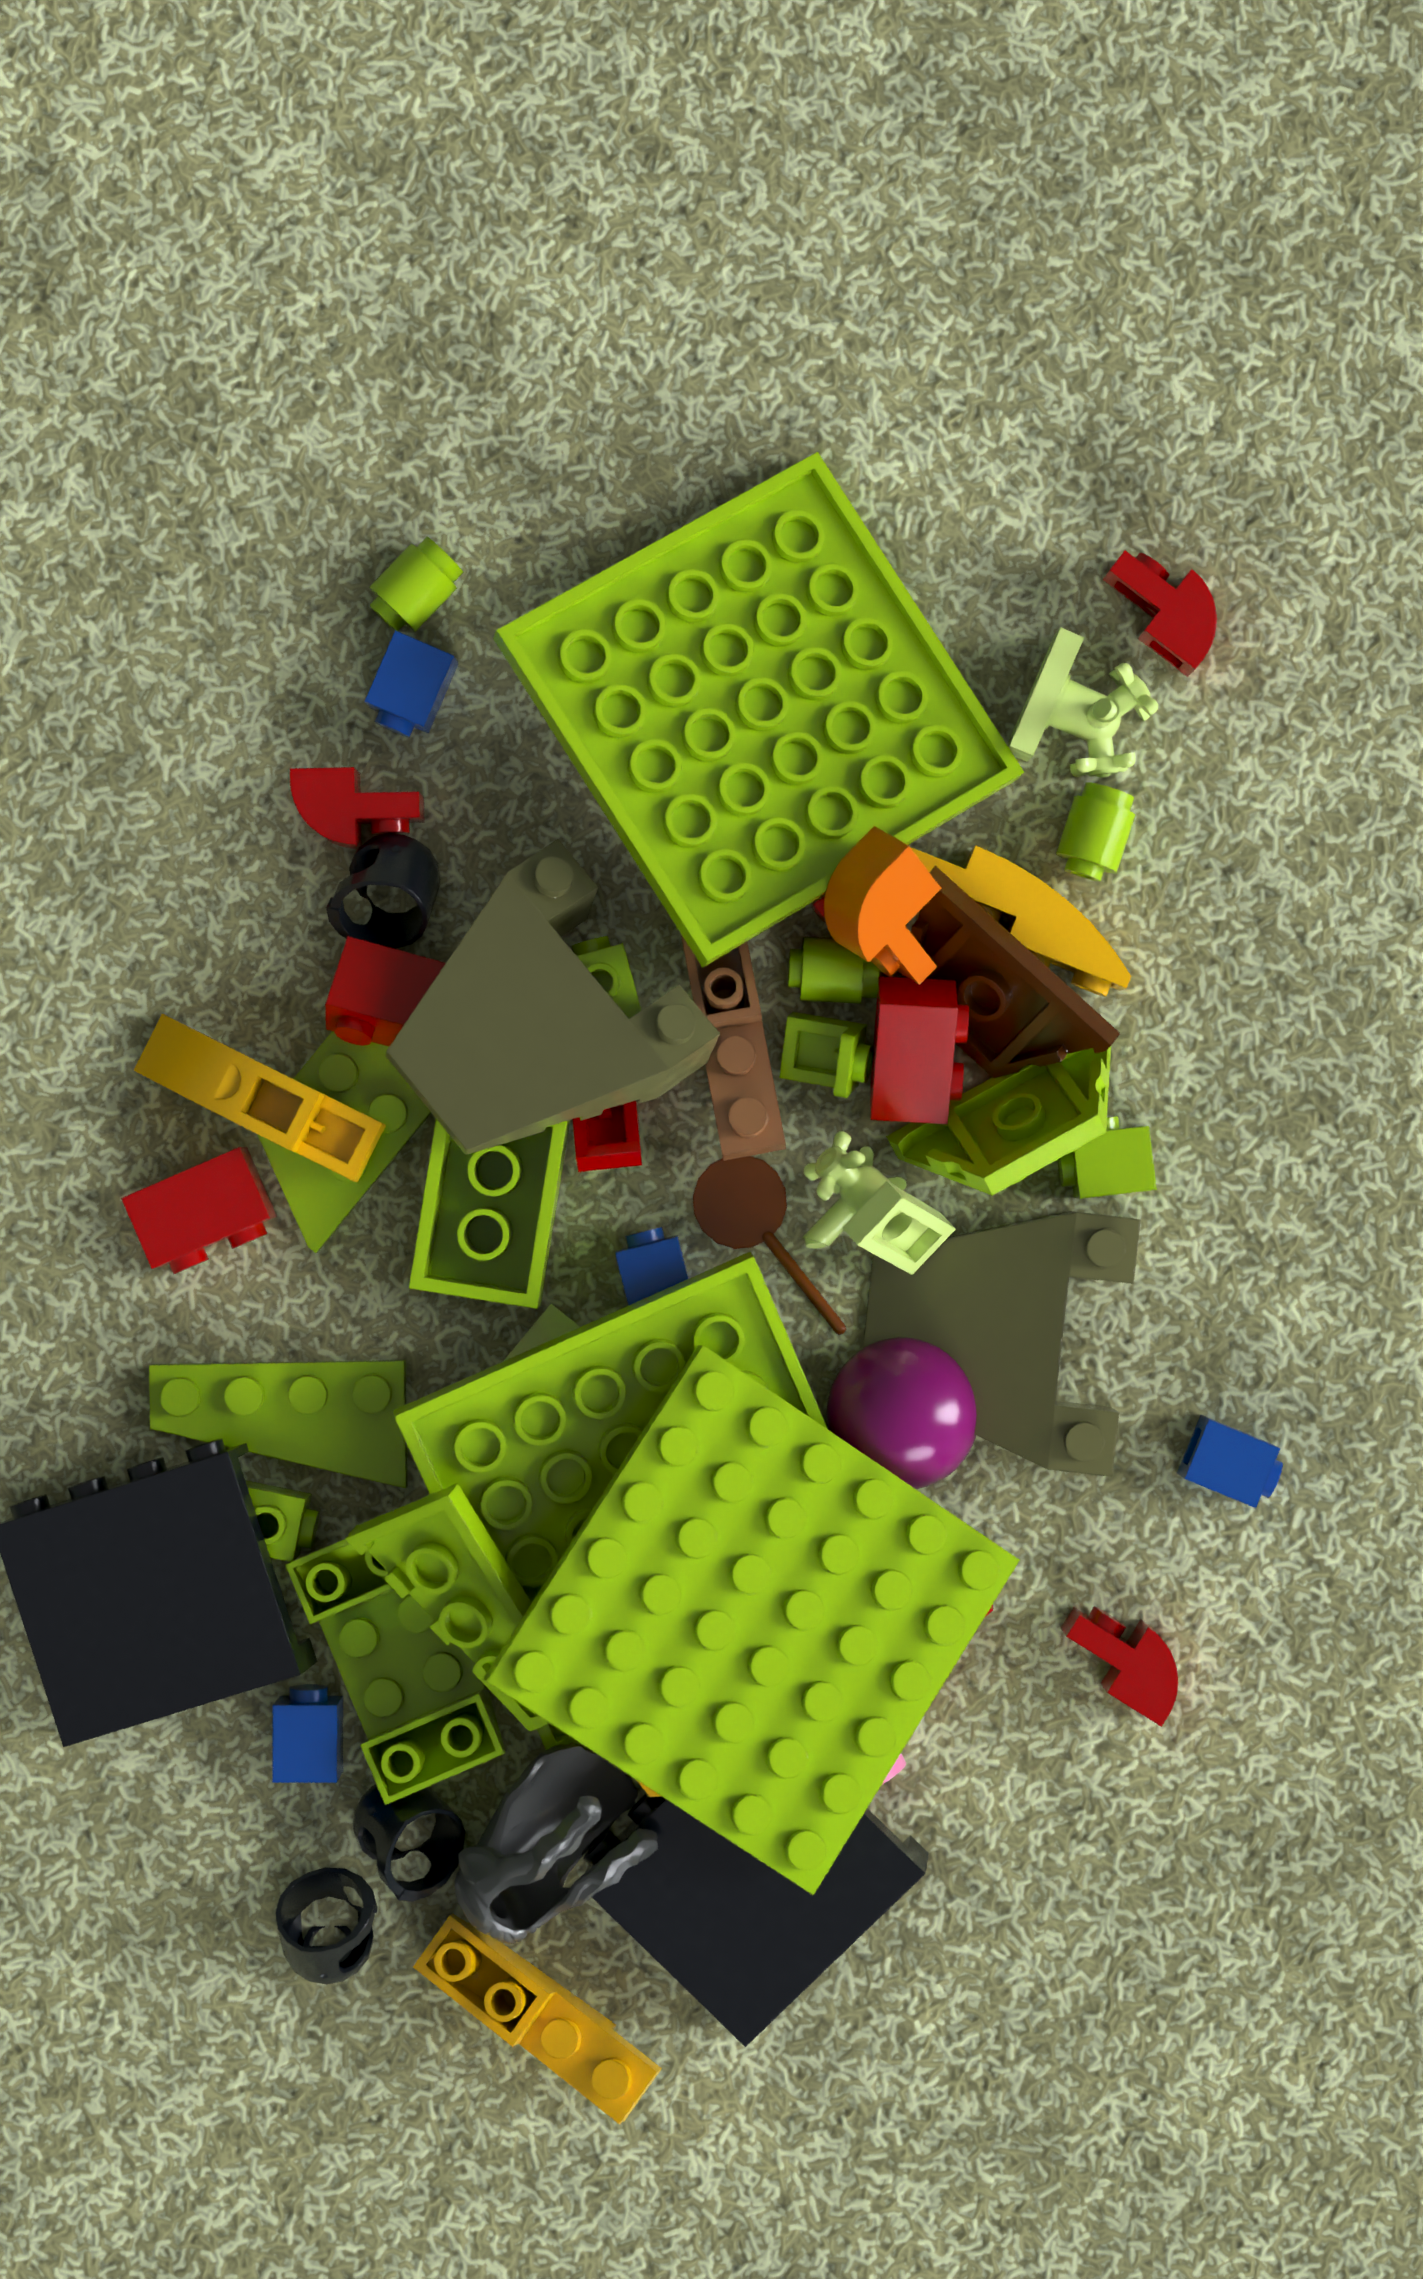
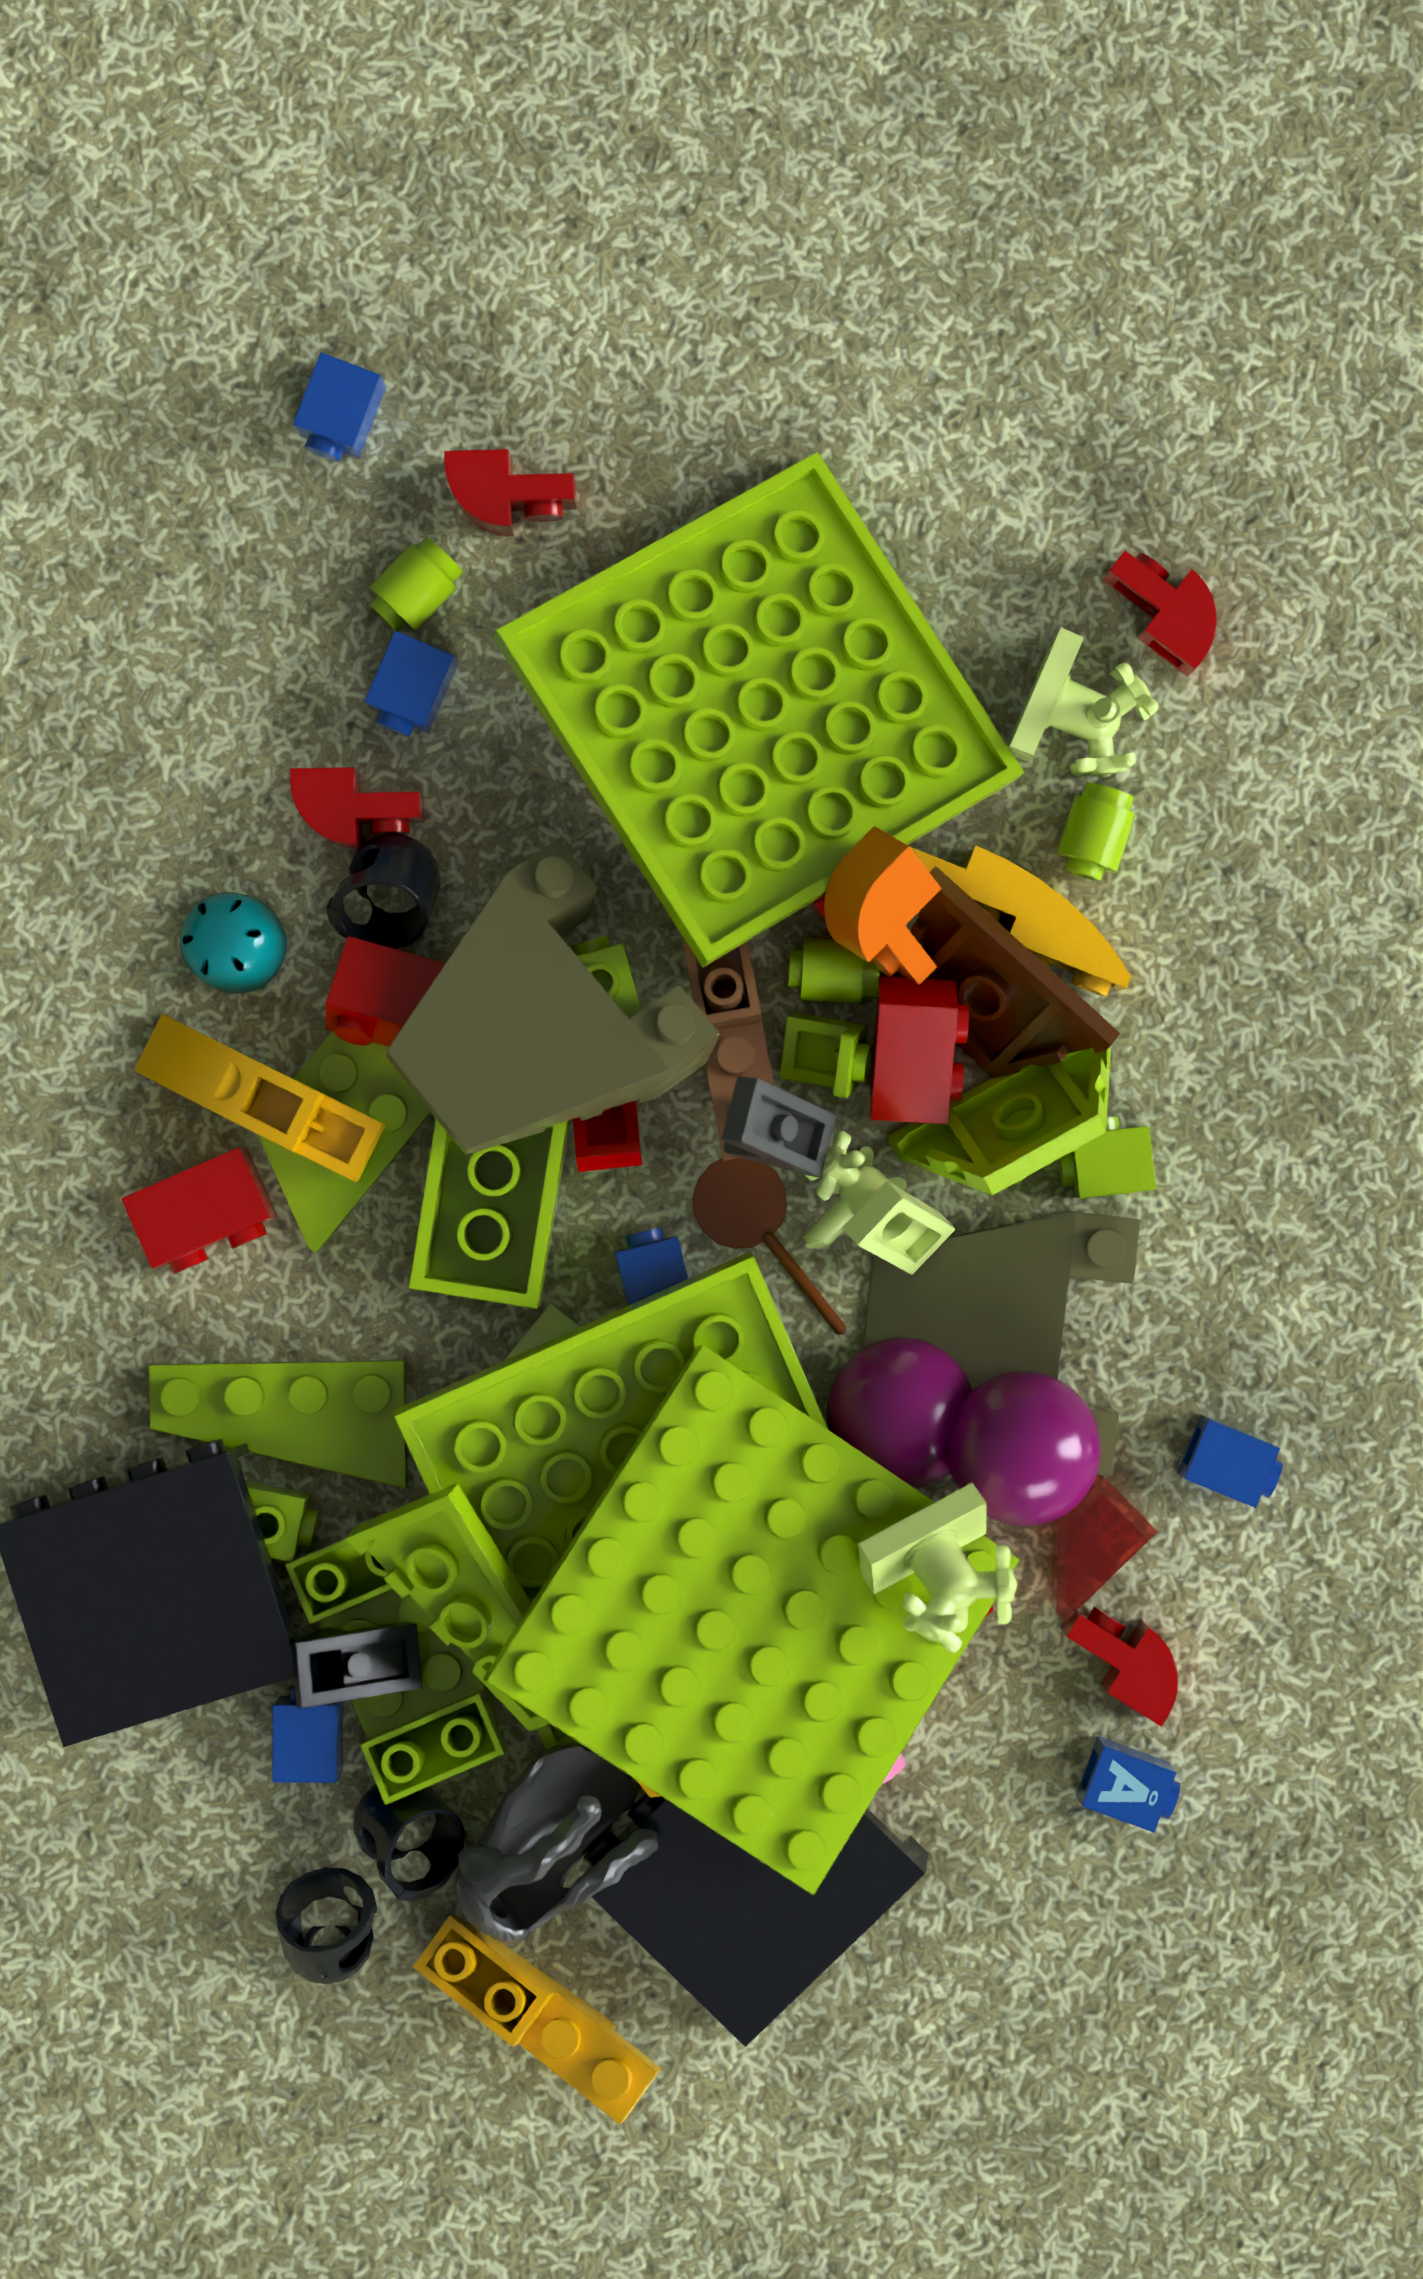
none -> teal helmet [180,892,287,994]
none -> black slope [291,1621,422,1708]
none -> blue brick [293,352,386,462]
none -> red brick [444,449,577,537]
none -> dark grey slope [721,1076,836,1177]
none -> yellowish green piece [858,1483,1017,1652]
none -> magenta piece [947,1371,1101,1526]
none -> clear red slope [1051,1475,1158,1622]
none -> blue brick [1076,1736,1180,1833]

